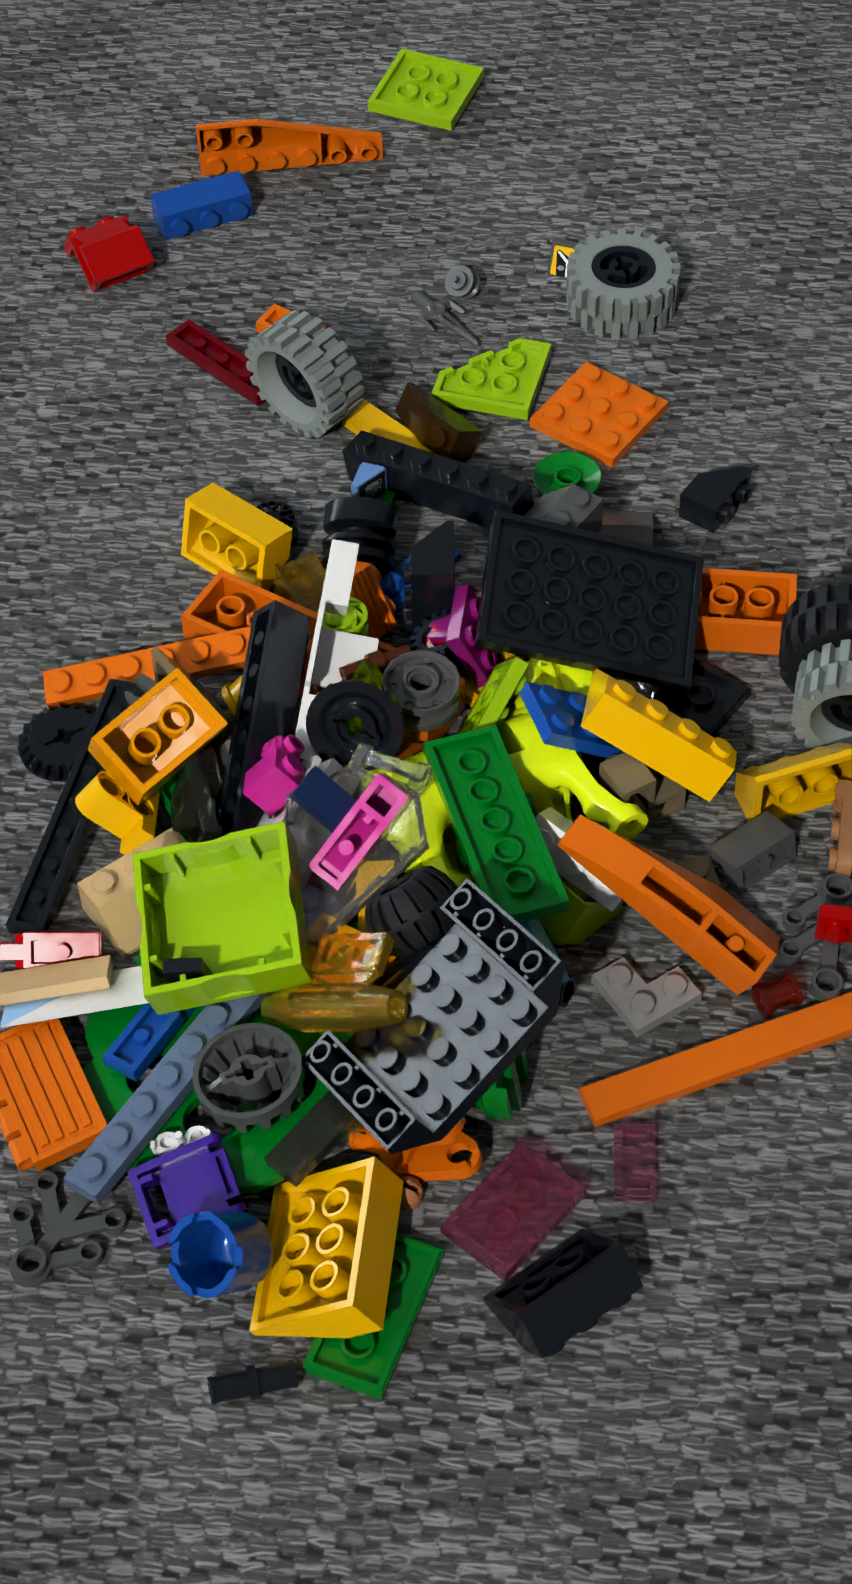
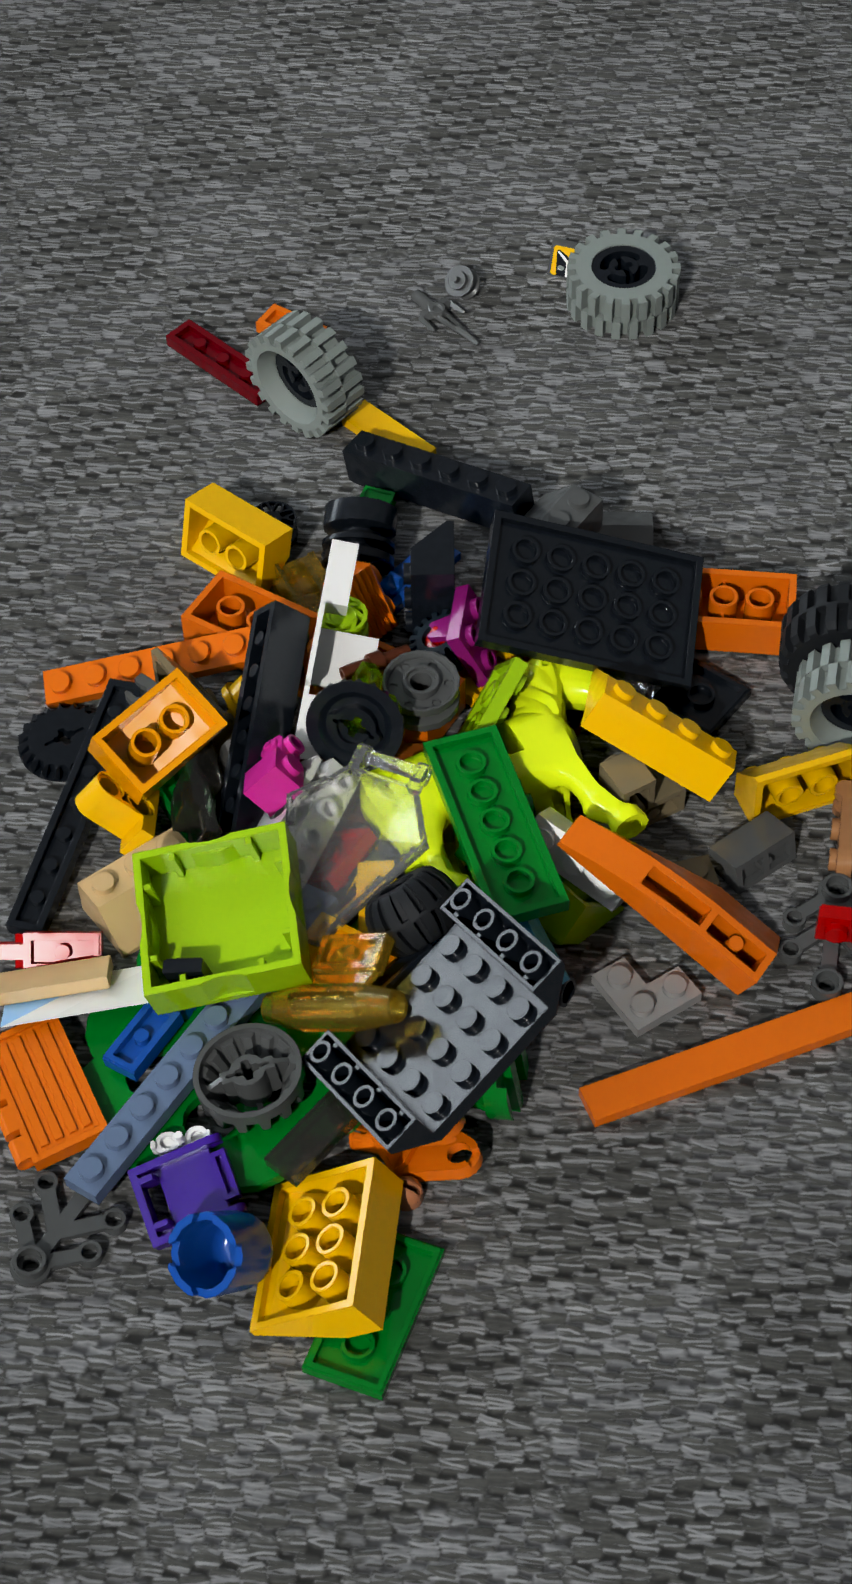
red piece [64,216,155,292] -> none
blue brick [150,170,253,240] -> none
orange wedge [196,119,383,176] -> none
black pin [207,1360,298,1405] -> none
dark blue tile [289,765,357,833] -> none
dark pink slope [307,773,416,891] -> none
slope [351,462,387,499] -> none
lime plate [368,48,484,131] -> none
dark brown slope [395,382,483,461] -> none
lime plate [431,338,552,420] -> none
clear pink plate [441,1141,586,1282] -> none
black slope [482,1229,643,1358] -> none
blue plate [519,682,623,758] -> none
orange plate [529,361,669,468] -> none
green dish [533,451,601,496] -> none
clear pink tile [614,1123,656,1203] -> none
black slope [679,467,753,533] -> none
clear red bush [751,972,803,1018] -> none

